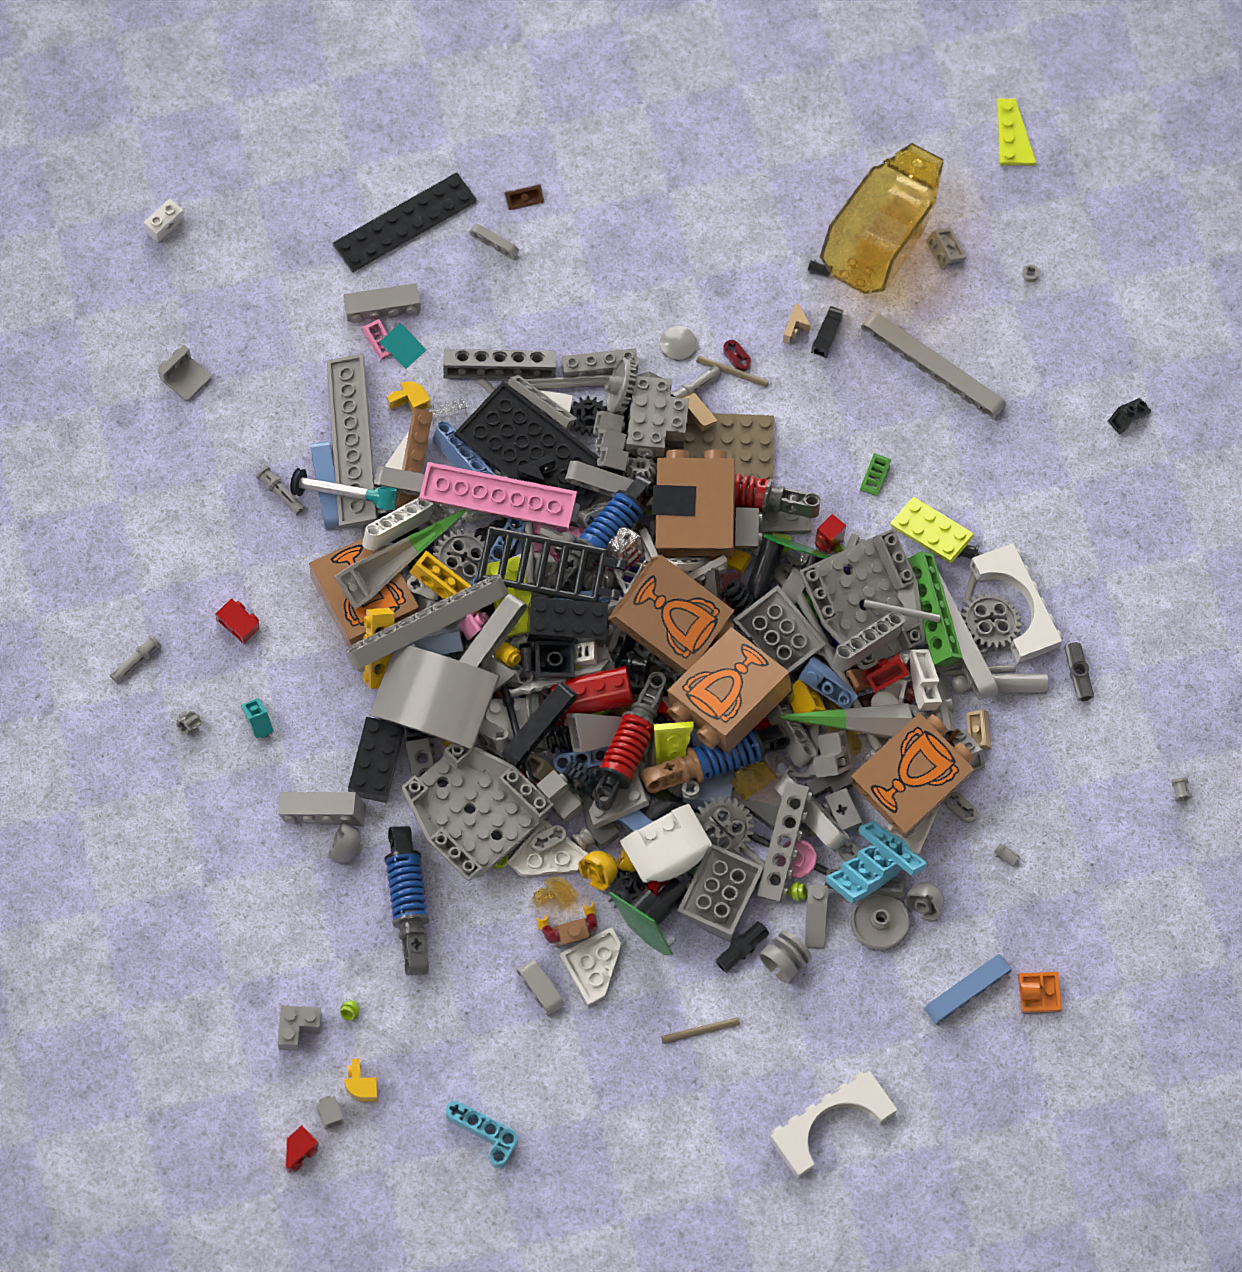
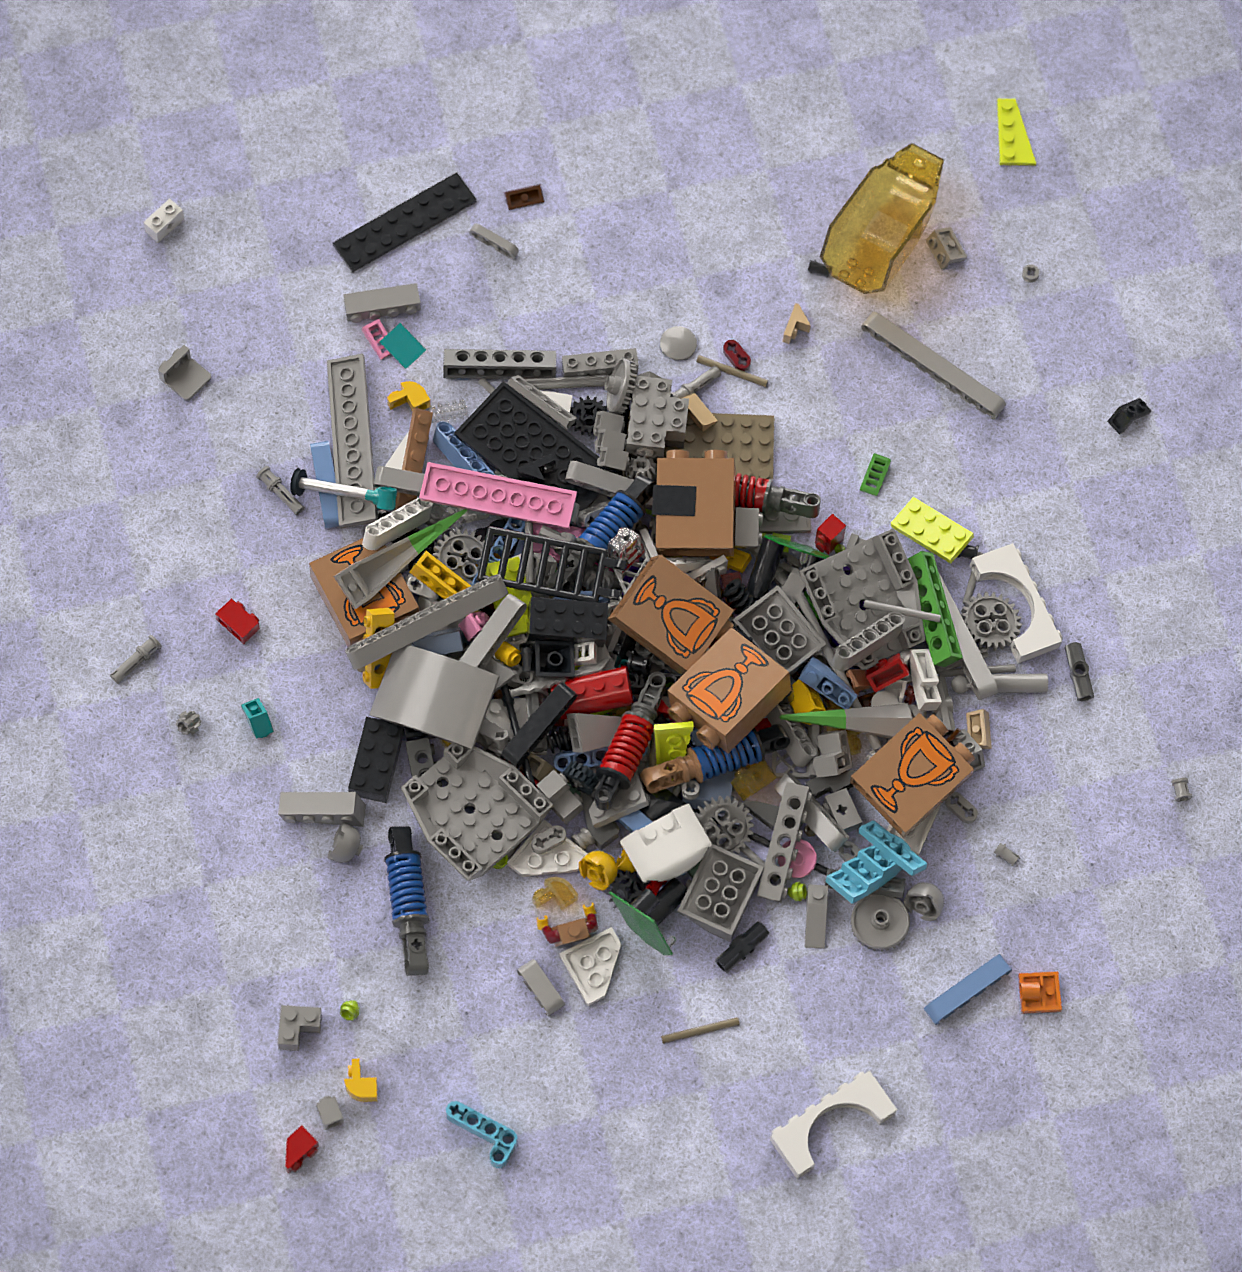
light grey wheel [759,930,812,983] -> none
black leg [811,306,844,359] -> none

